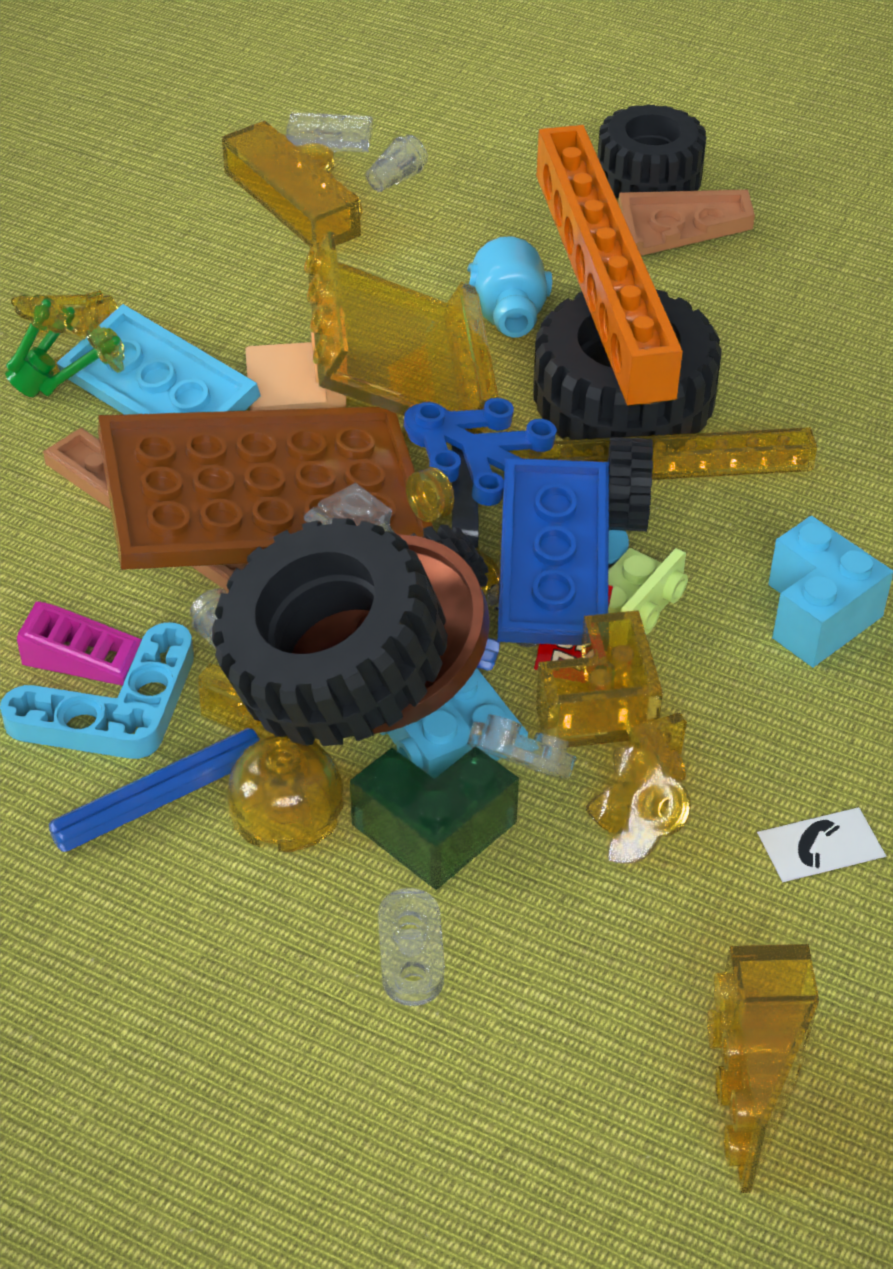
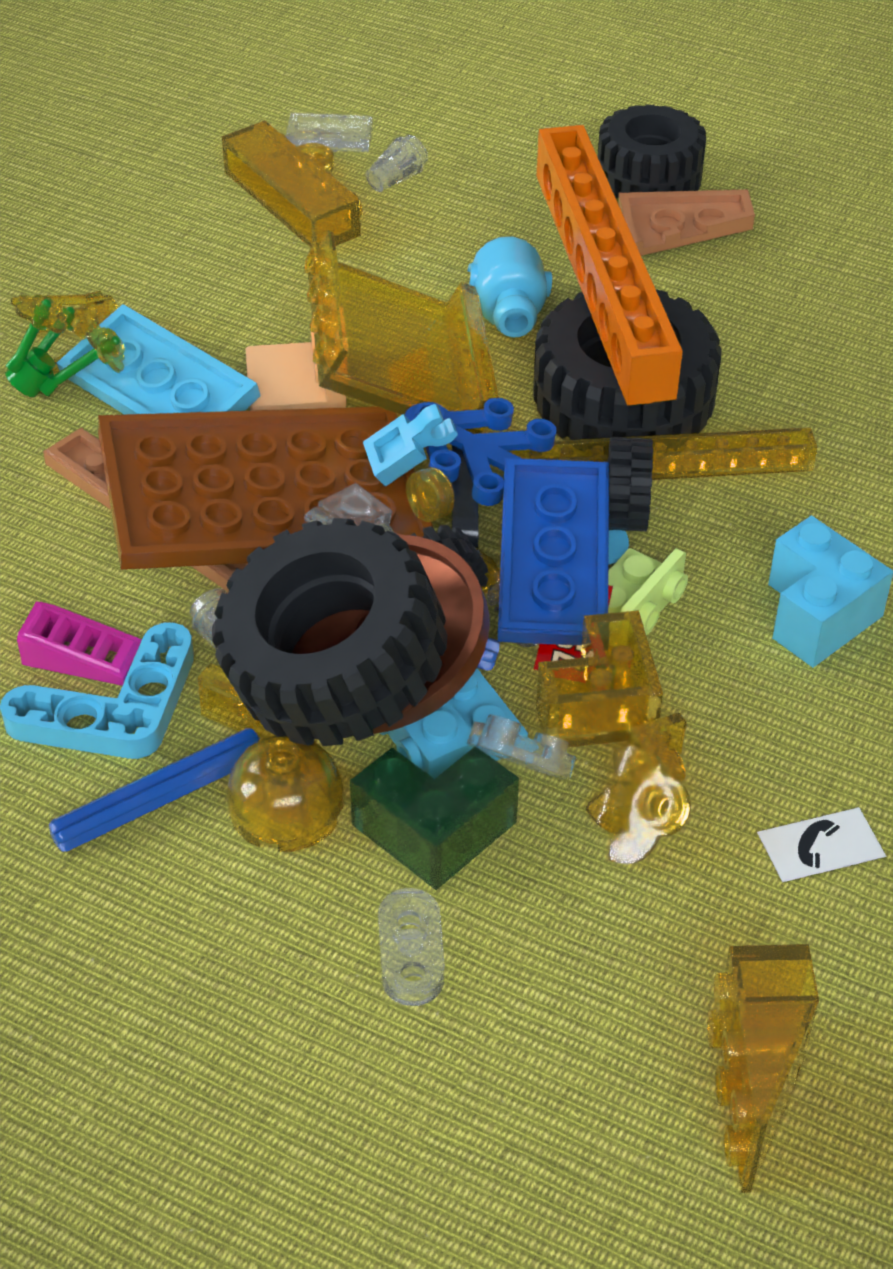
none -> medium azure plate [363,404,458,486]

